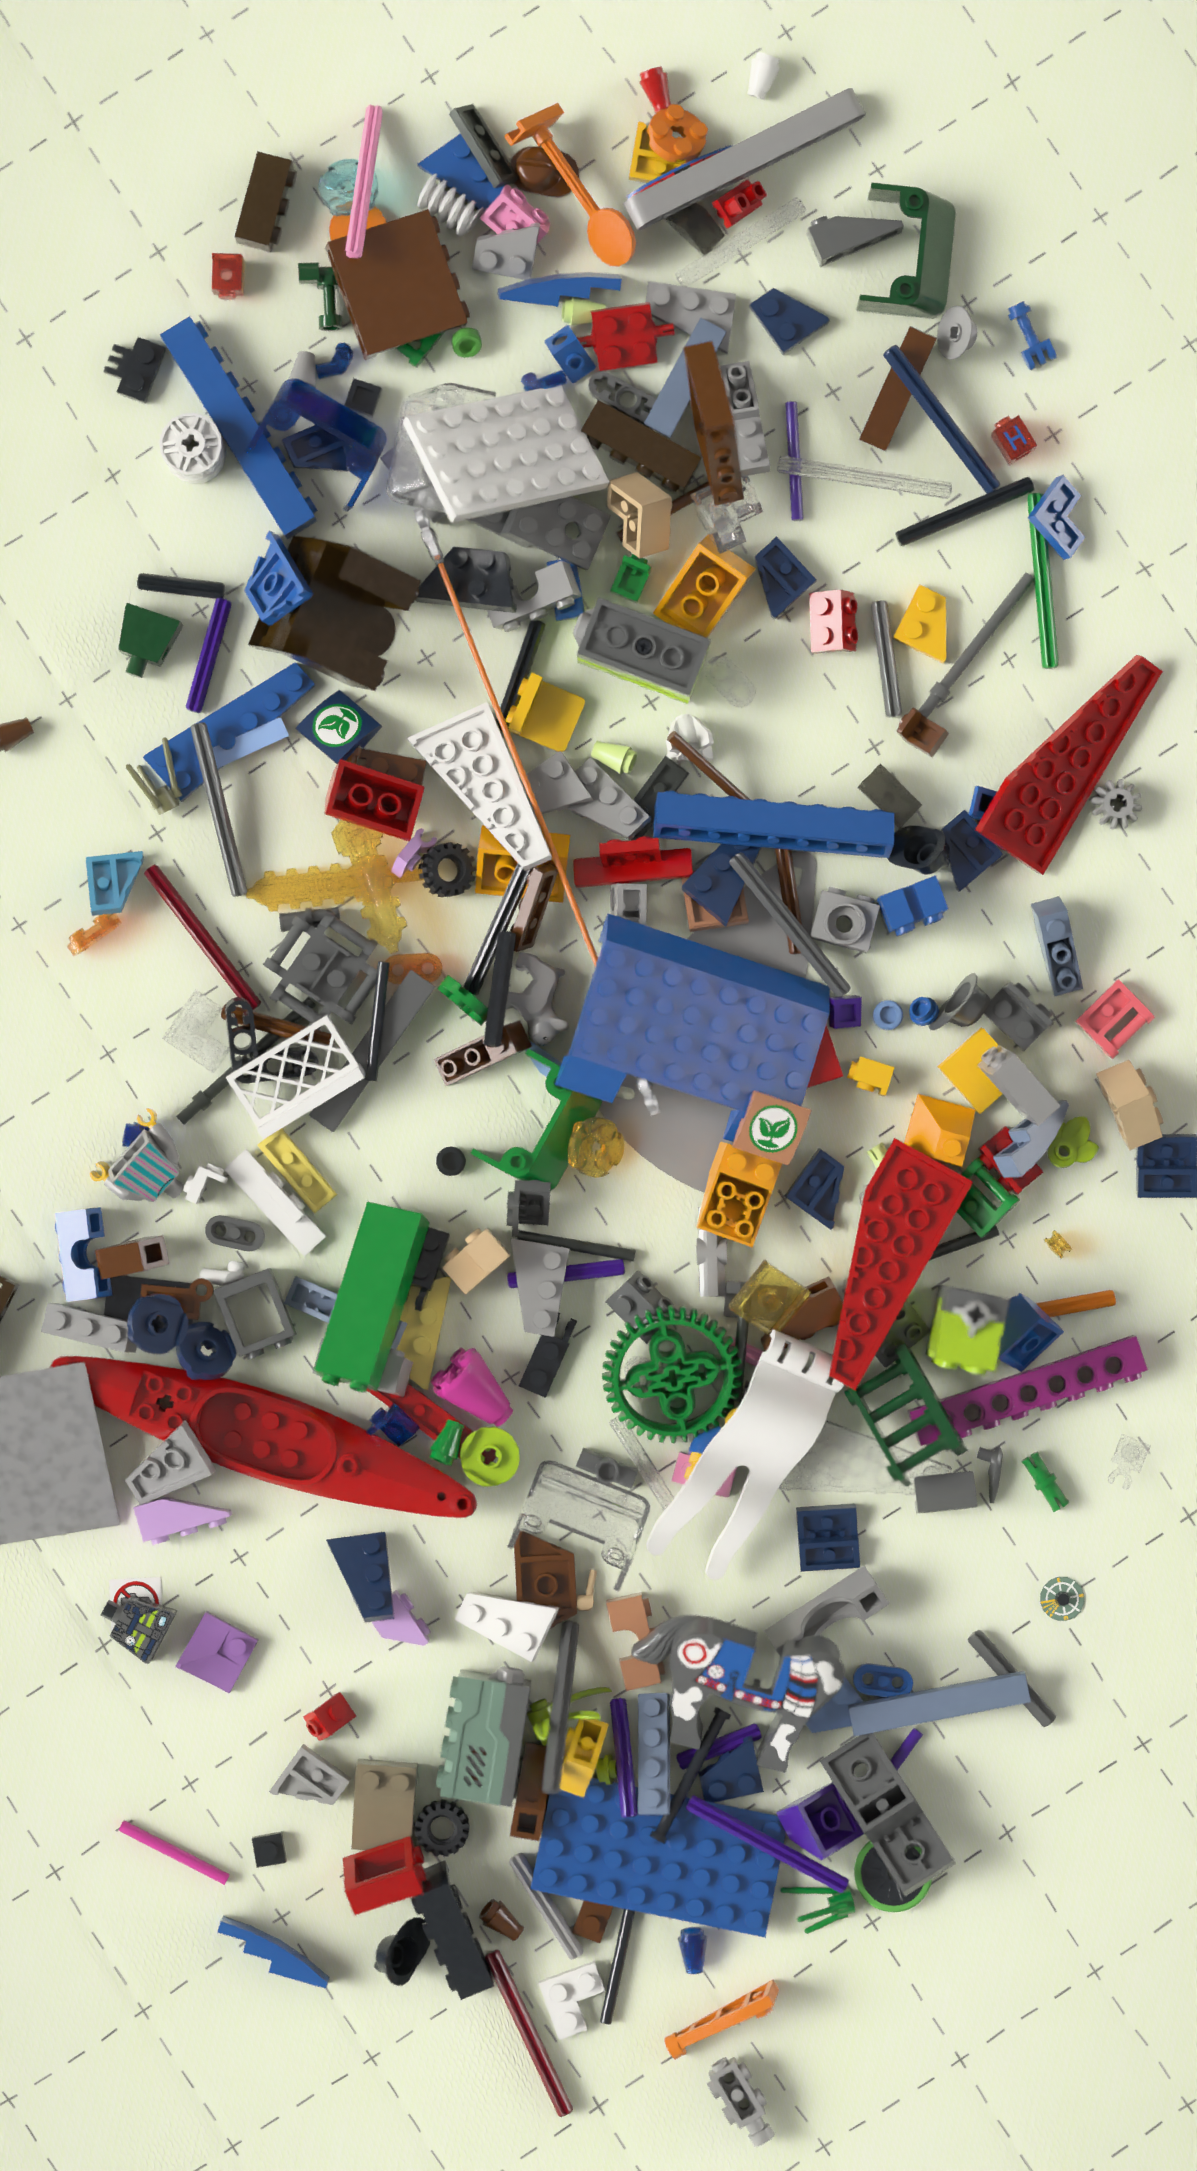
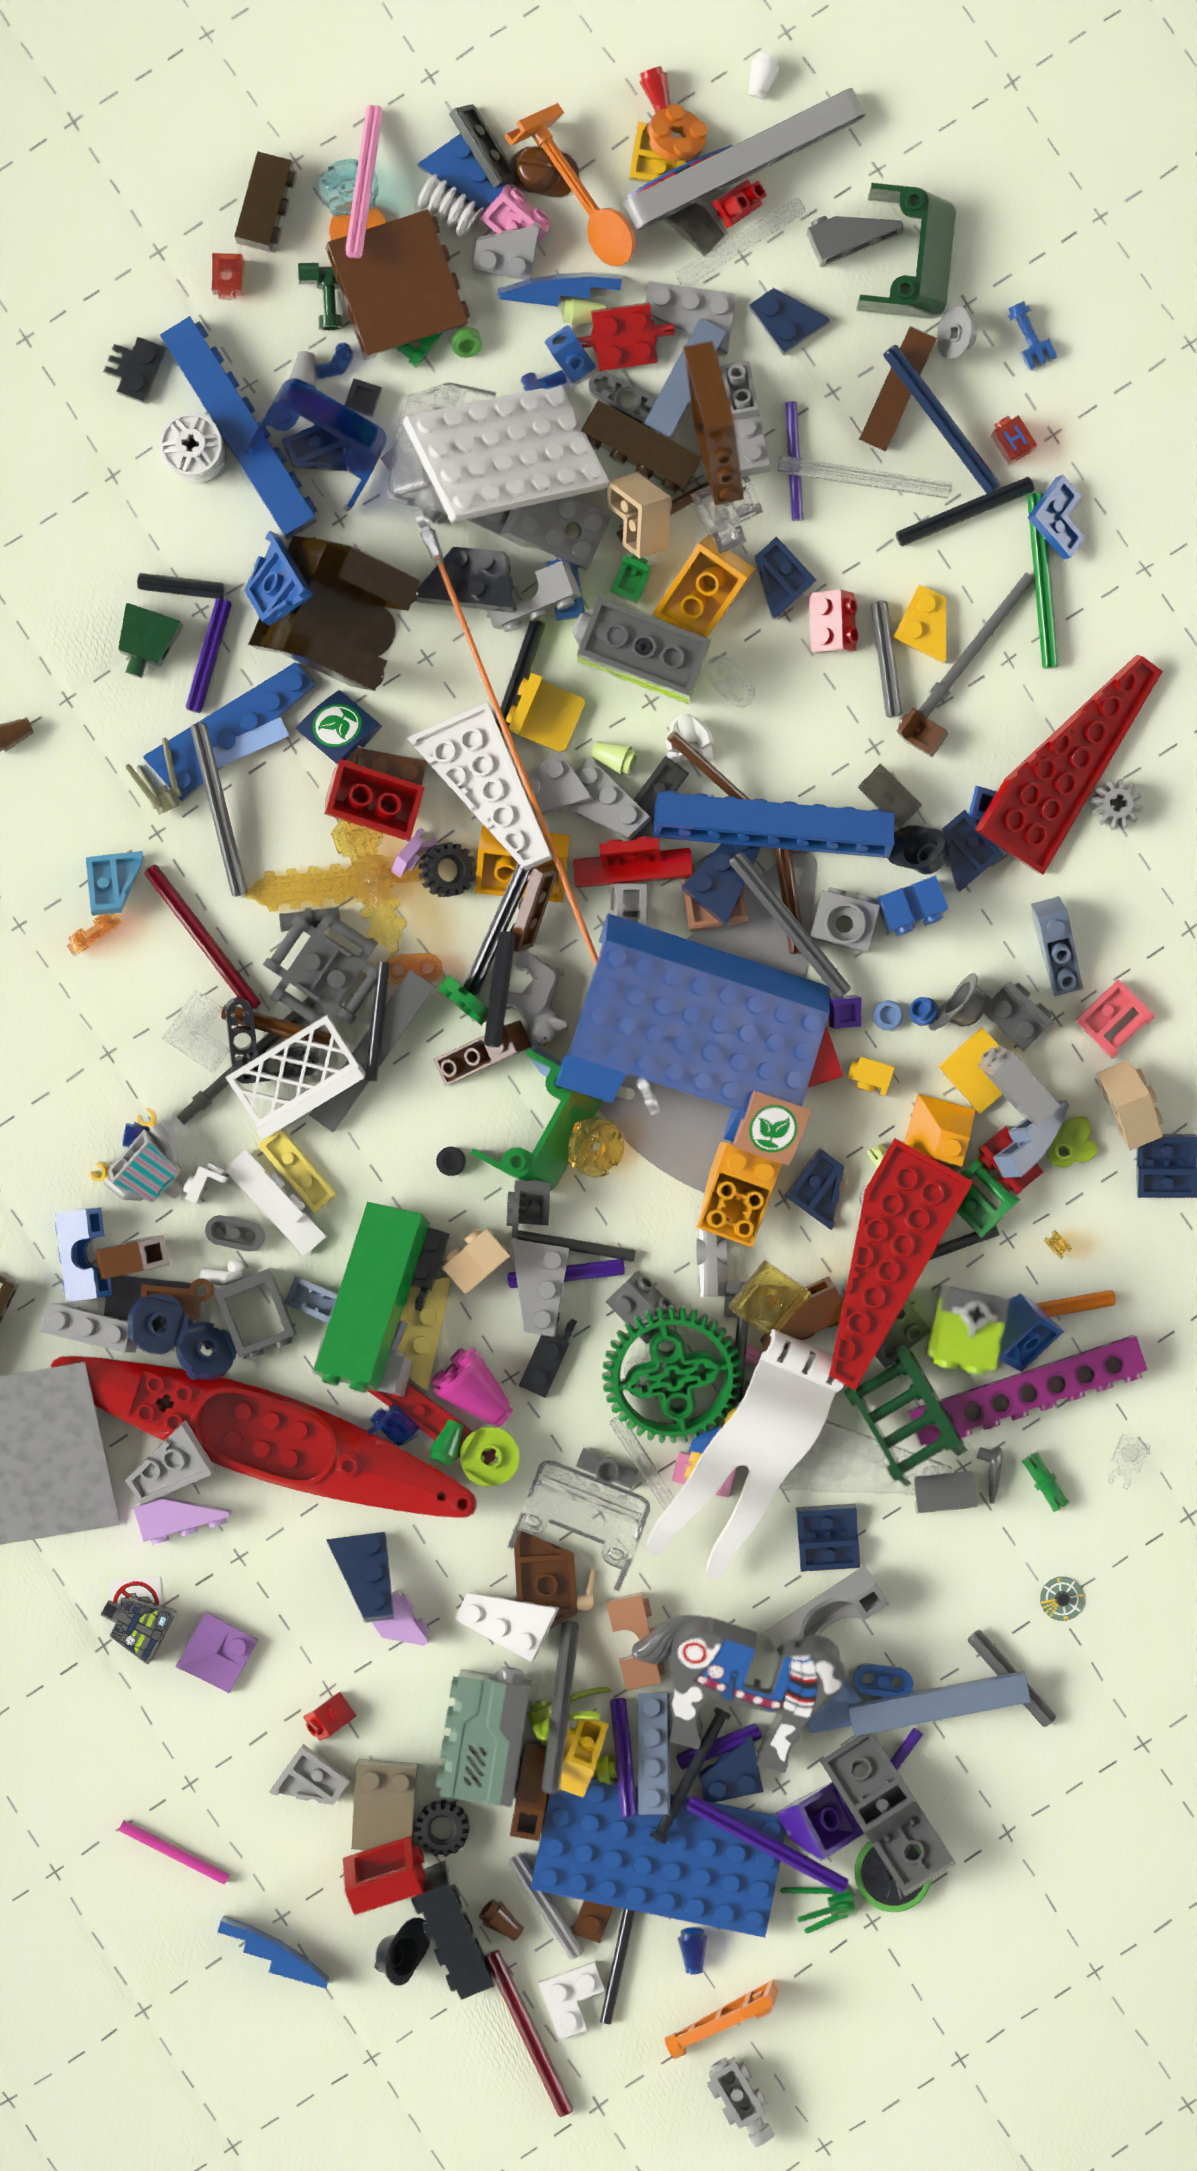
black plate [252,1831,287,1868] -> none

